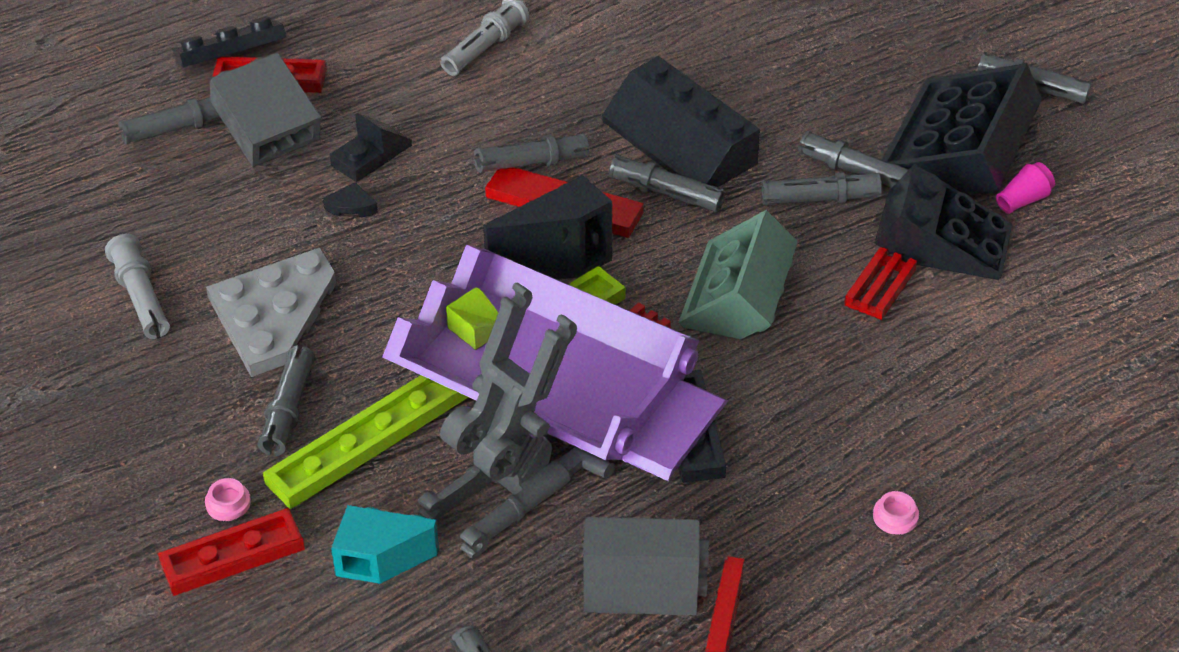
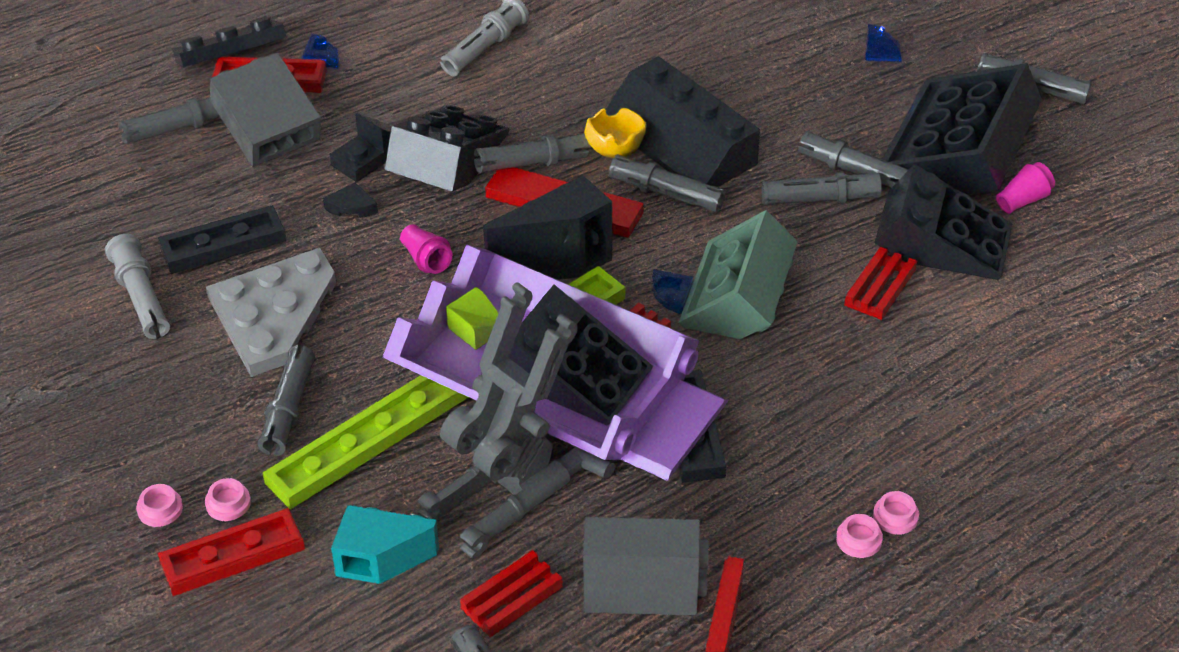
none -> bright pink plate [136,484,183,527]
none -> black plate [158,205,286,274]
none -> clear blue tile [302,34,340,69]
none -> black slope [385,105,510,192]
none -> dark pink cone [400,224,453,274]
none -> red tile [460,550,563,638]
none -> black slope [509,284,654,426]
none -> yellow hair [584,108,646,158]
none -> clear blue tile [652,269,693,314]
none -> bright pink plate [836,514,883,558]
none -> clear blue tile [865,24,902,62]

